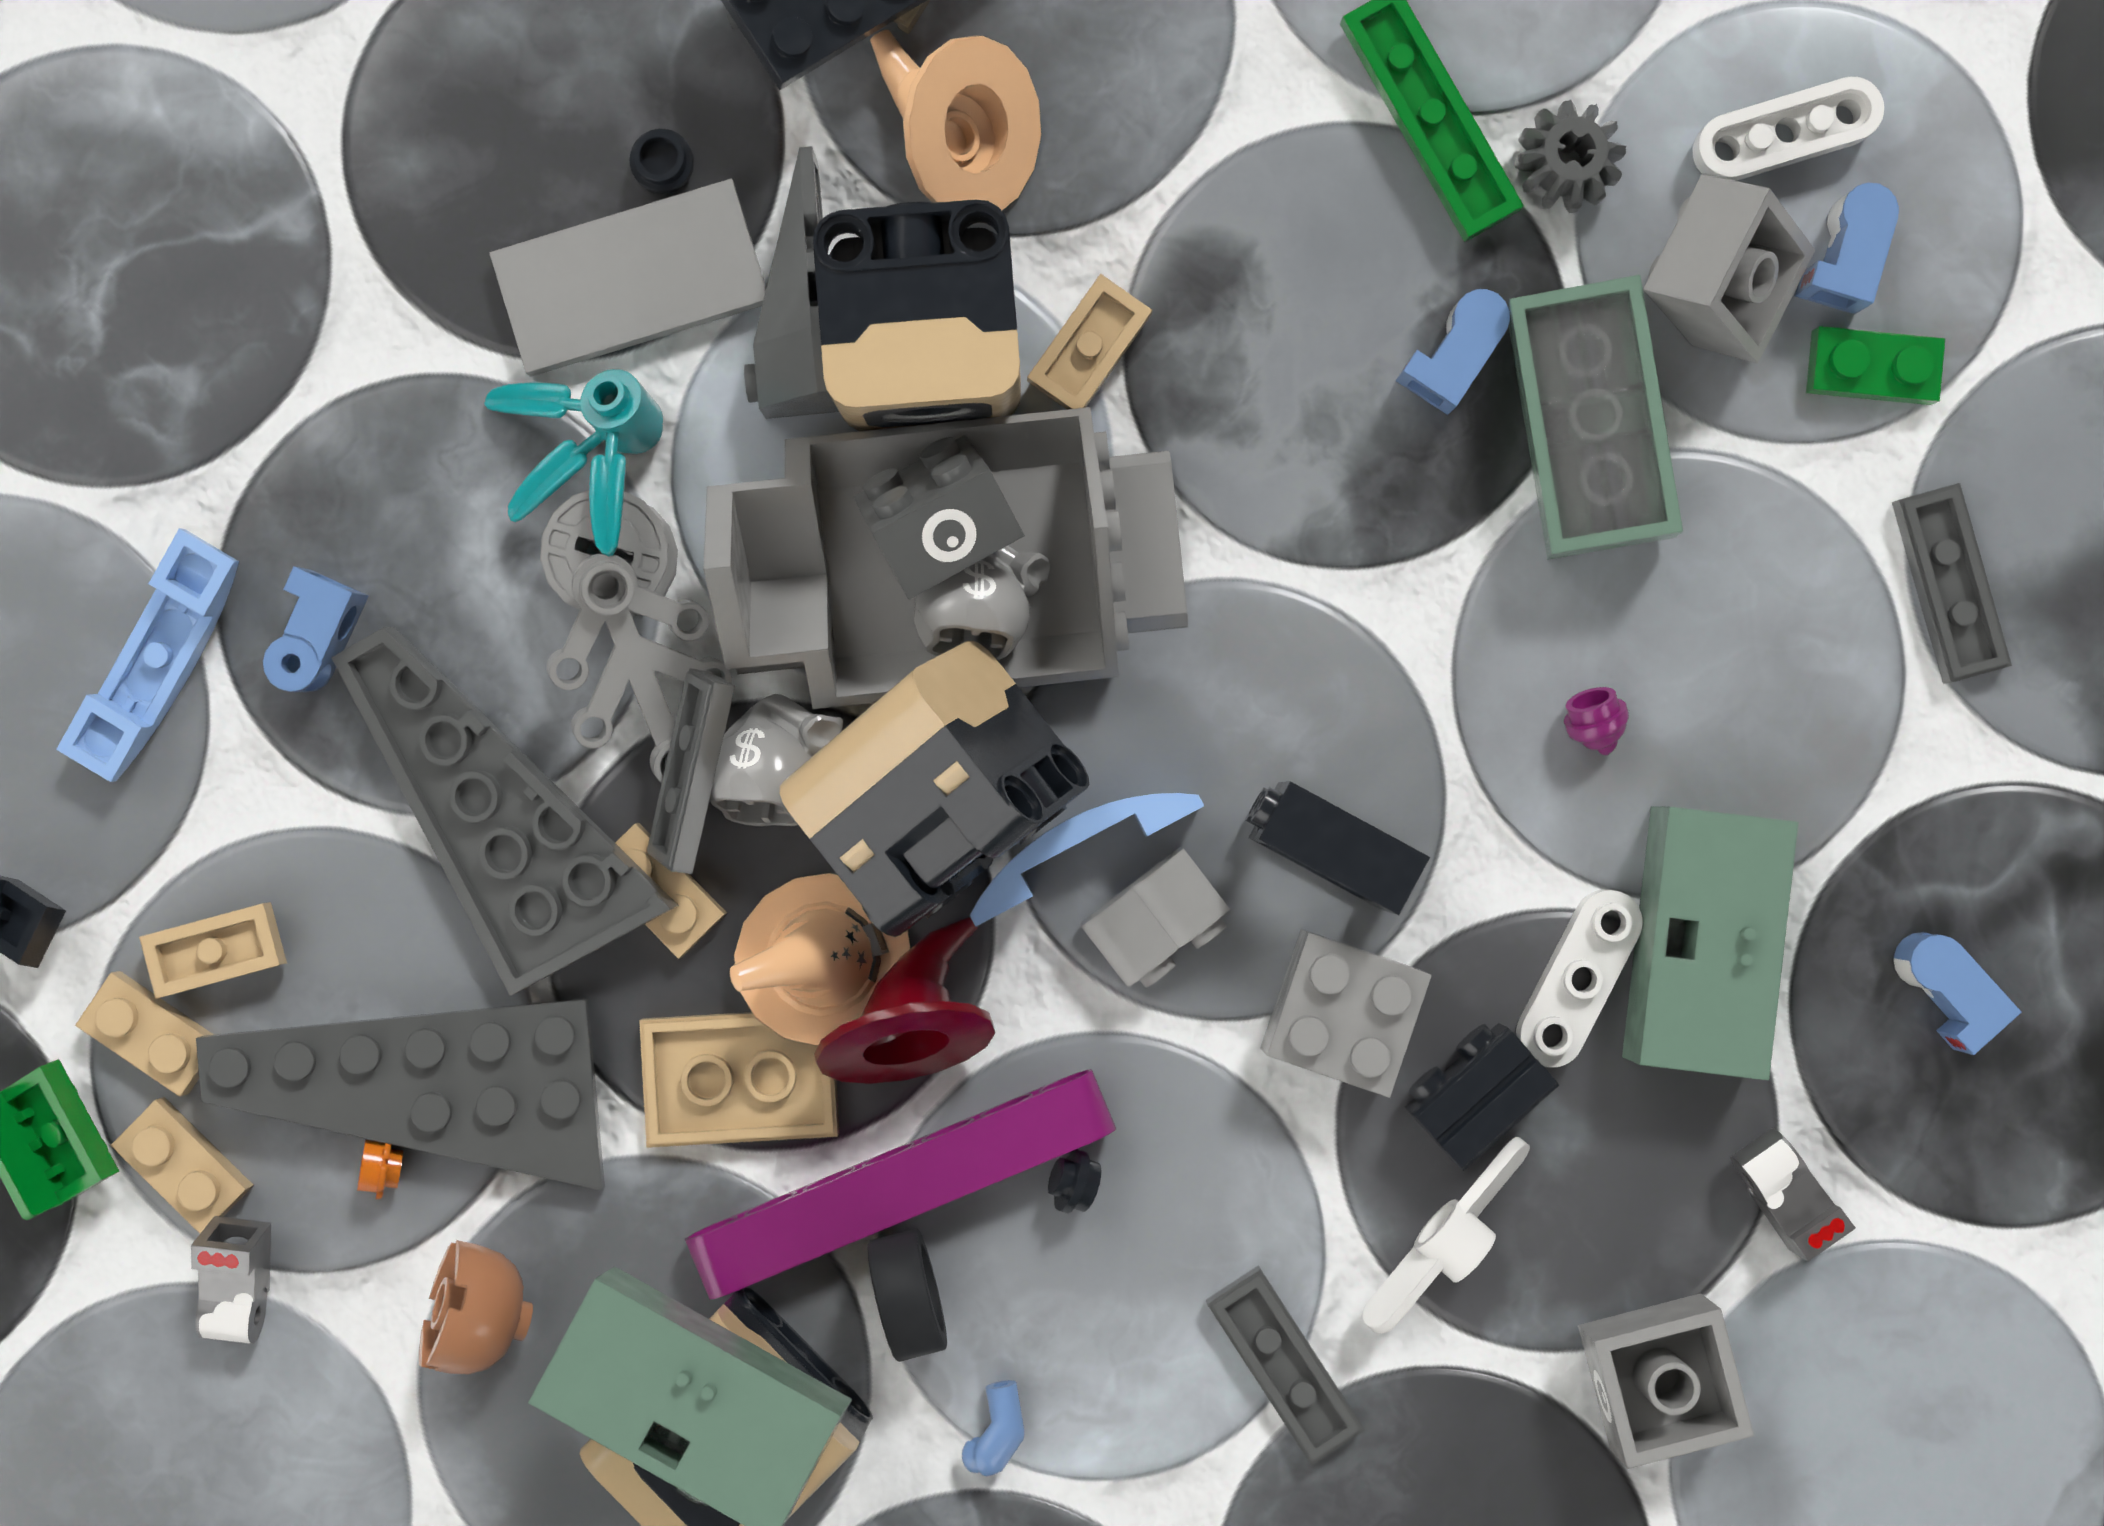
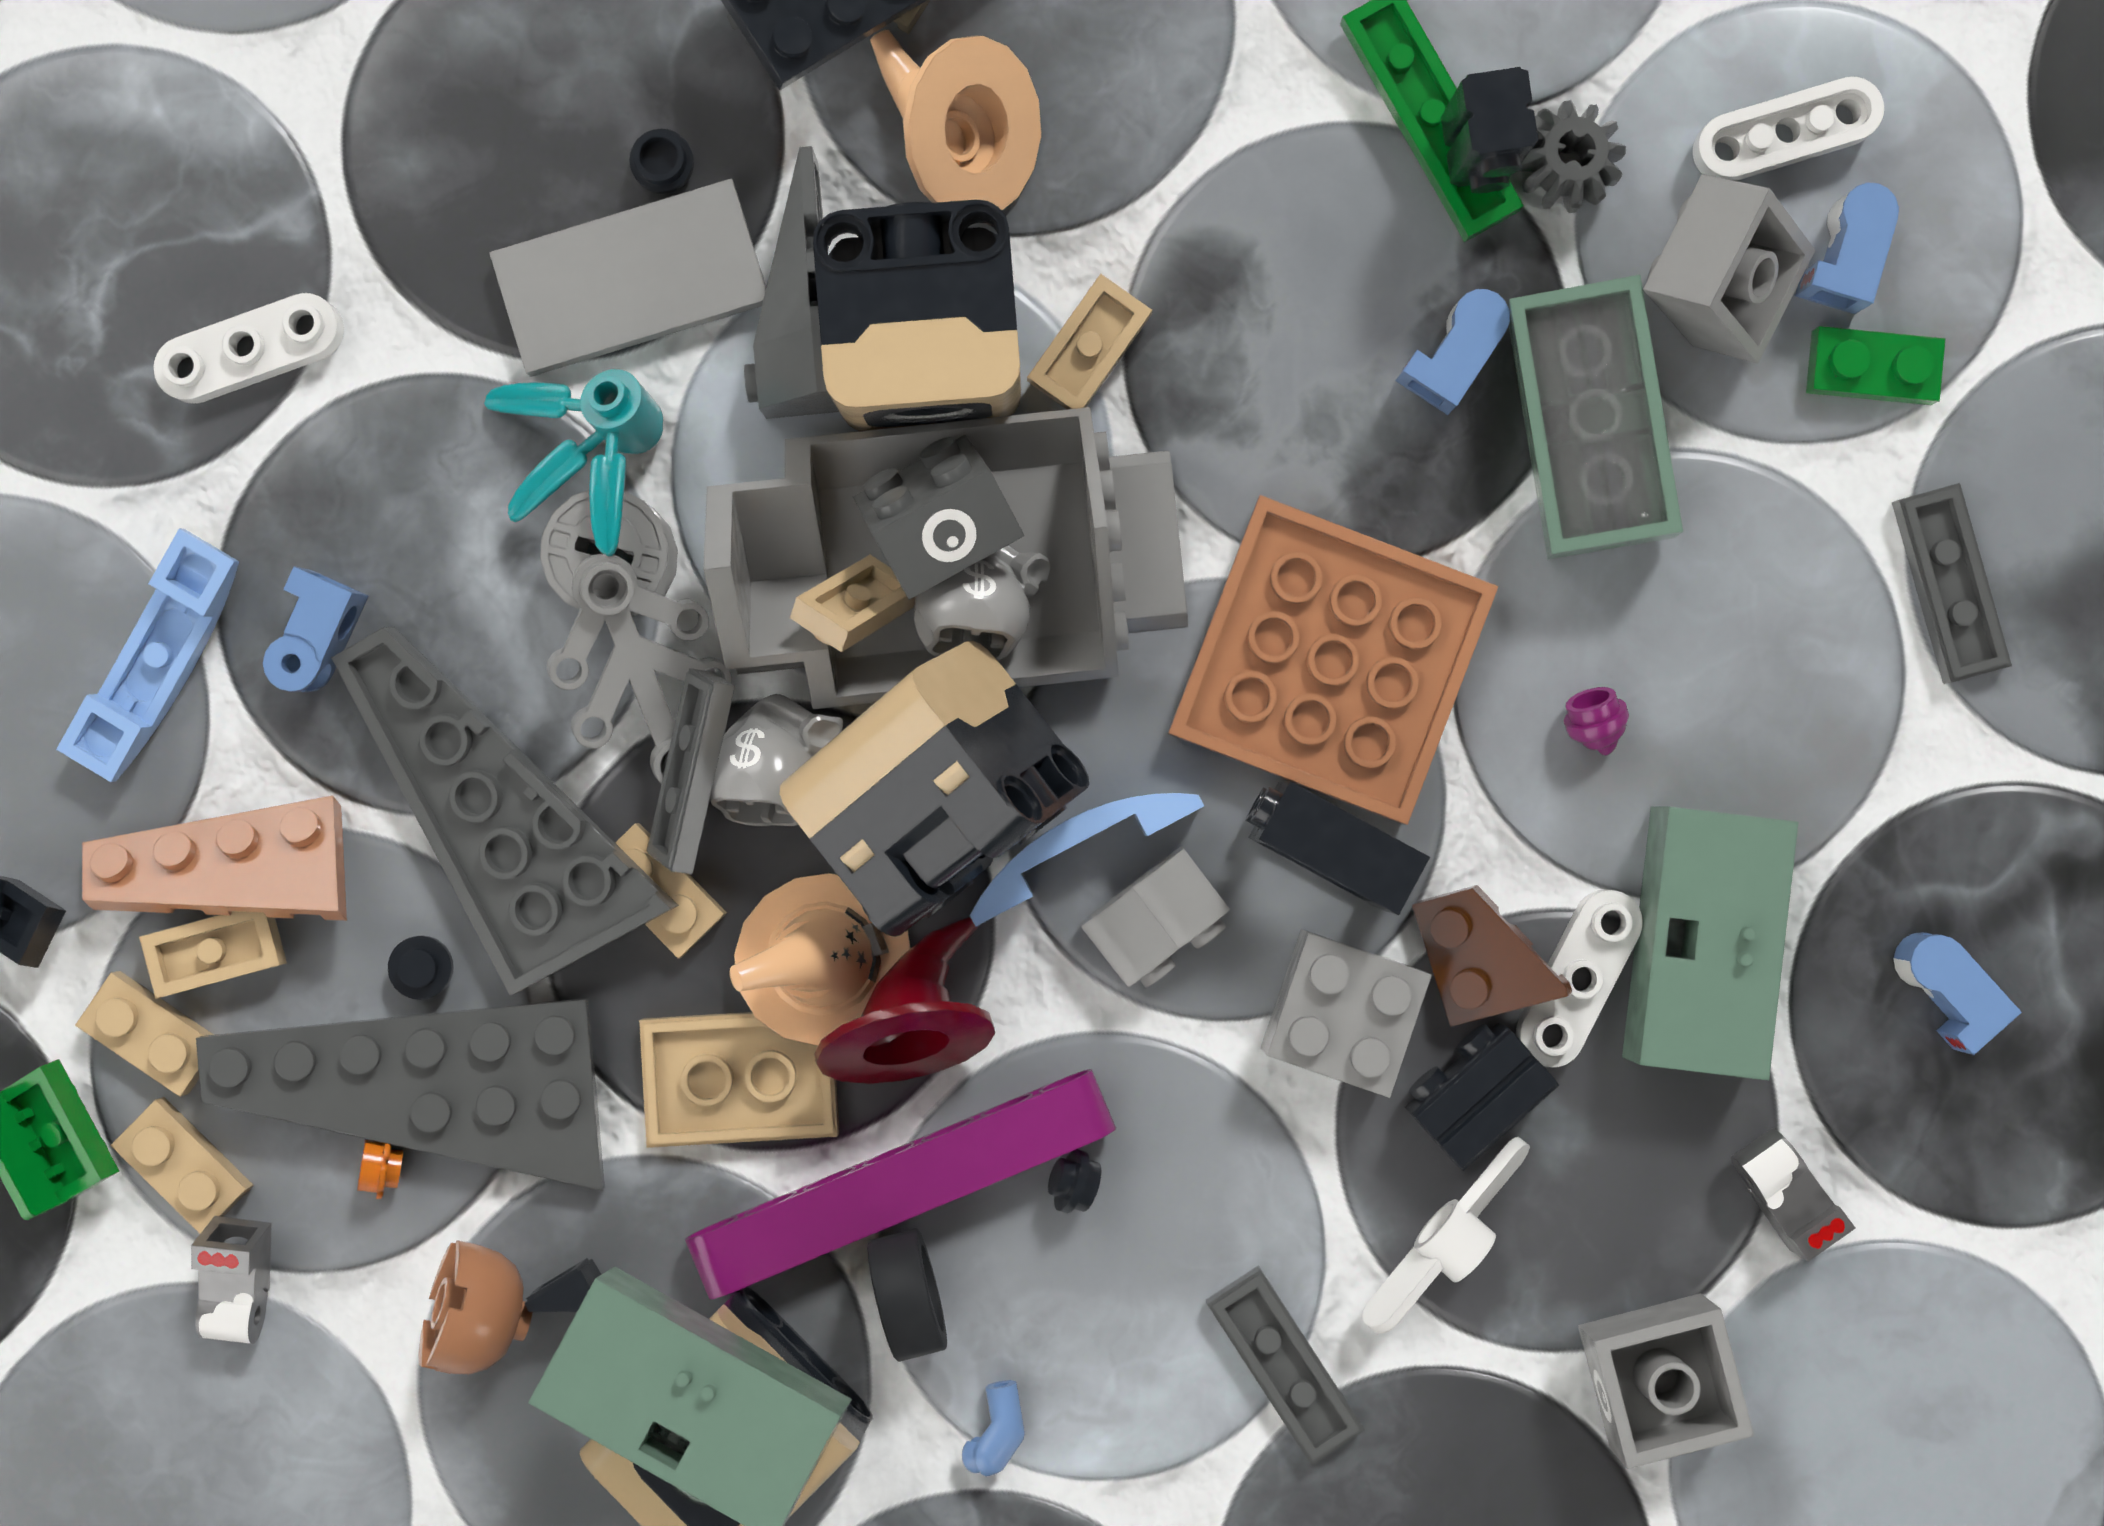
none -> wing [82,795,347,921]
none -> white plate [154,293,344,403]
none -> black plate [388,935,454,1000]
none -> black slope [524,1258,601,1312]
none -> tan plate [790,554,916,652]
none -> nougat plate [1168,495,1499,825]
none -> reddish brown wing [1412,885,1572,1027]
none -> black brick [1441,67,1539,194]

